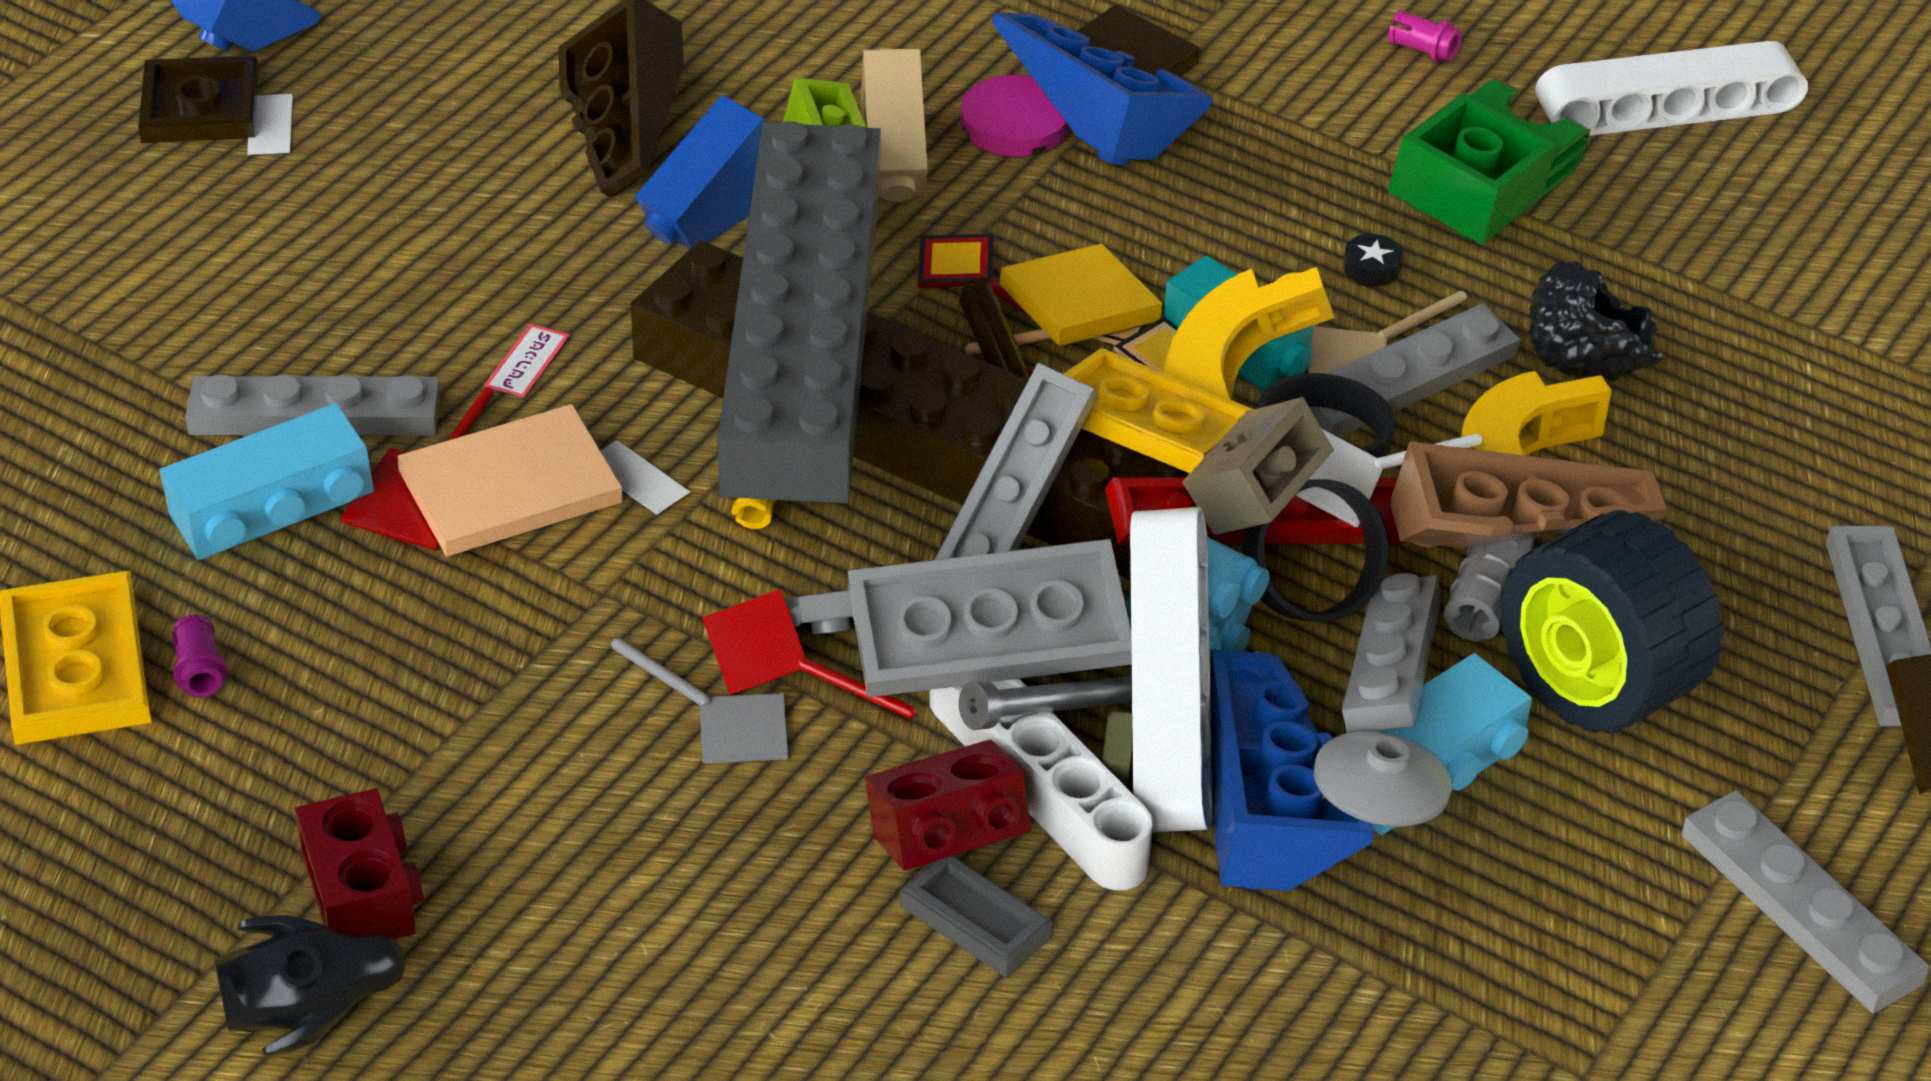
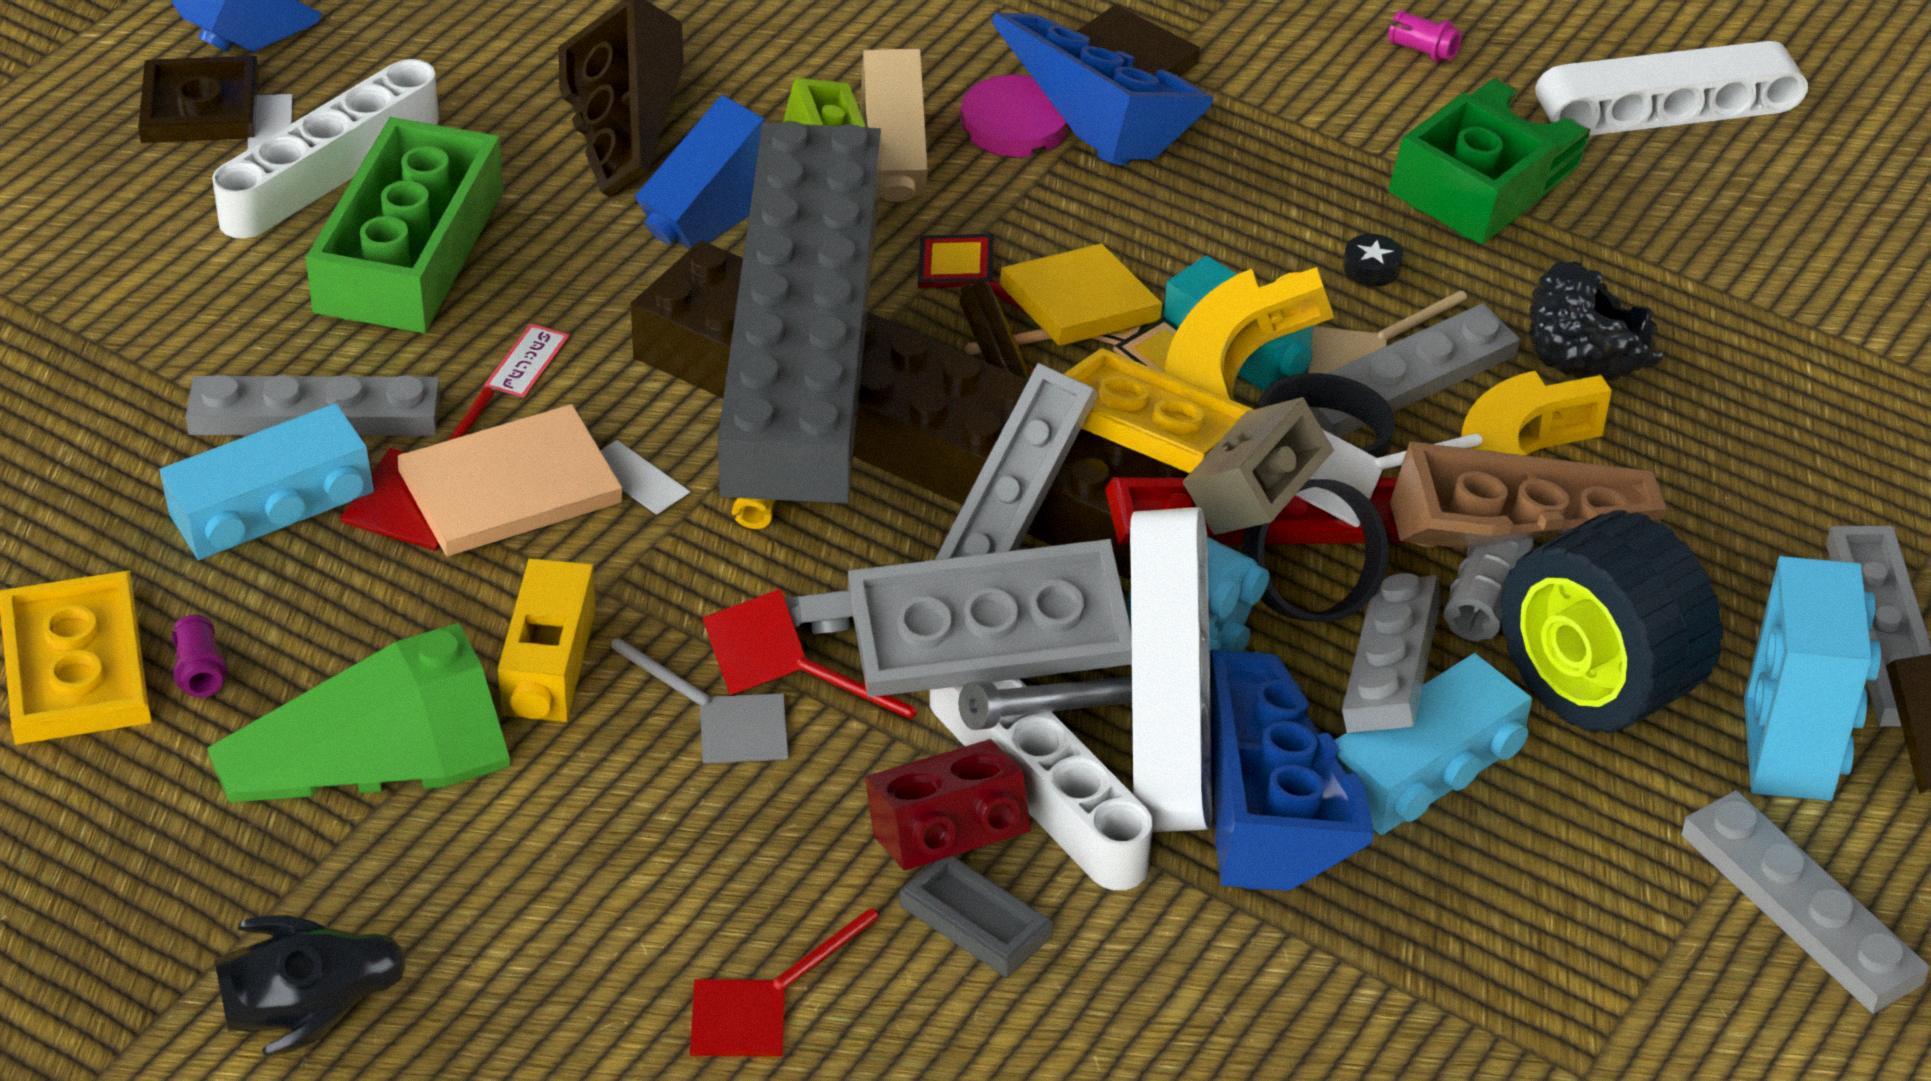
dark red brick [295,788,424,939] -> none
olive tile [1103,711,1133,789] -> none
light grey dish [1314,731,1452,827] -> none
none -> bright green wedge [207,623,510,802]
none -> white beam [212,59,439,239]
none -> bright green brick [306,117,504,334]
none -> yellow brick [497,558,596,722]
none -> red piece [690,908,879,1056]
none -> medium azure brick [1744,556,1881,801]

